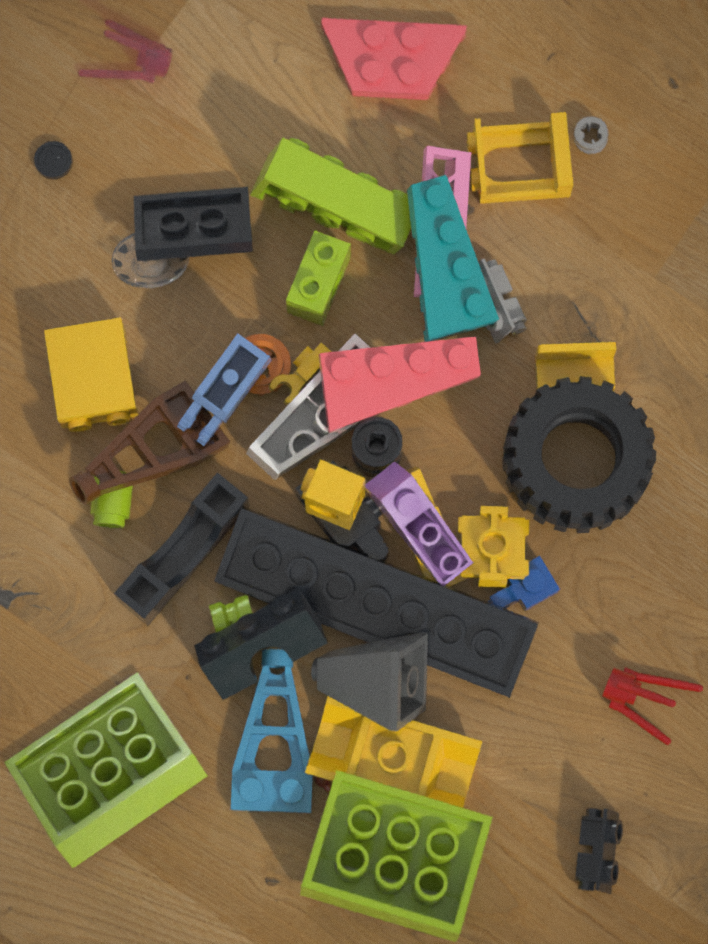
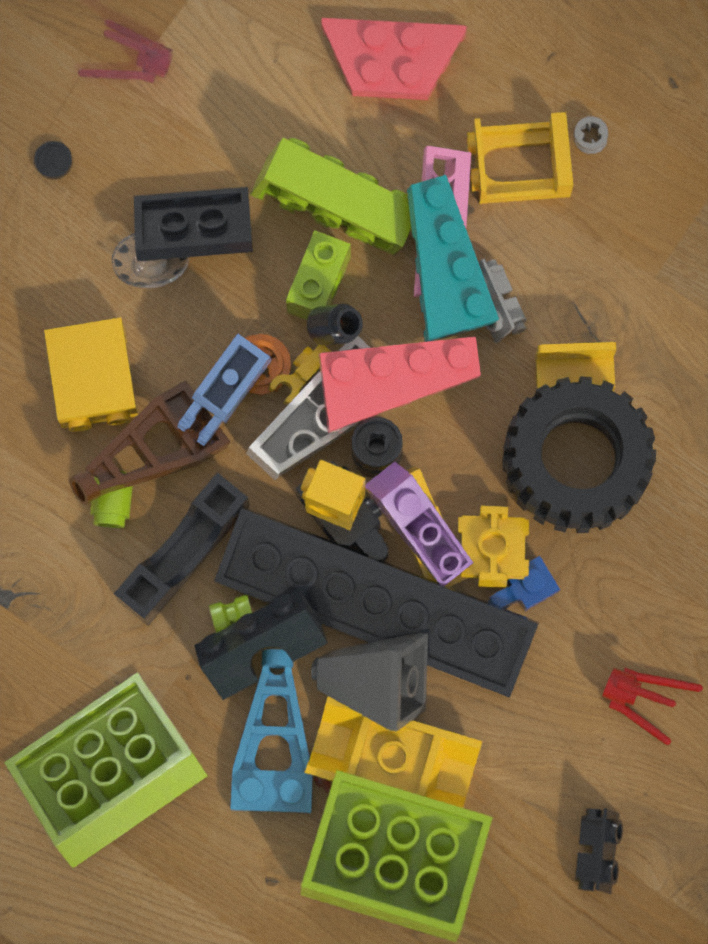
none -> black brick [307,304,363,345]

